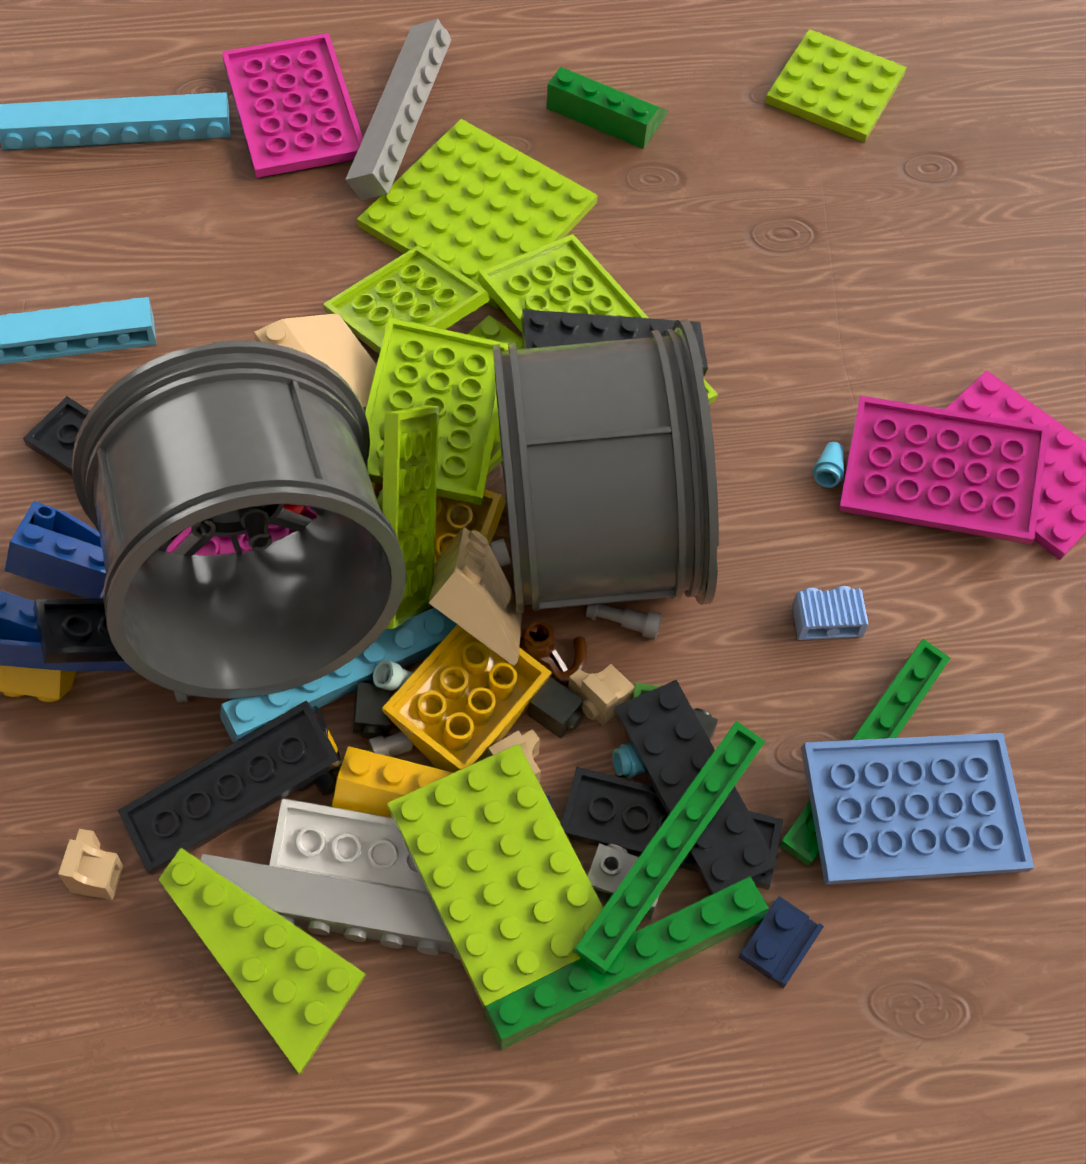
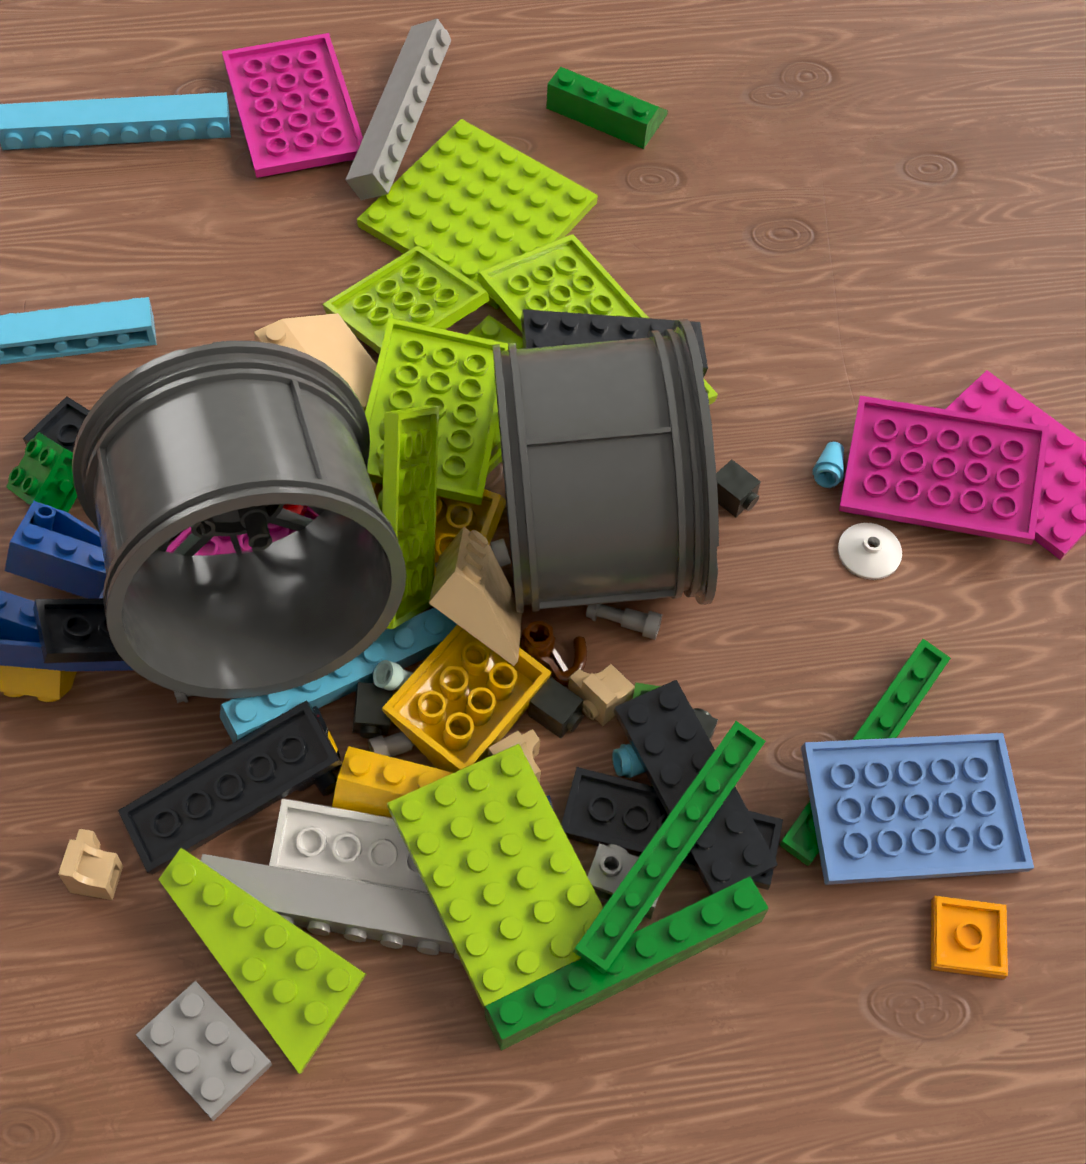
dark blue plate [738,896,824,989] -> none
lime plate [765,29,907,143] -> none
light blue brick [792,586,869,640] -> none
none -> green bracket [6,432,77,513]
none -> light grey plate [136,980,272,1121]
none -> pearl dark grey brick [716,459,761,517]
none -> white dish [838,523,902,580]
none -> light orange tile [931,896,1008,979]

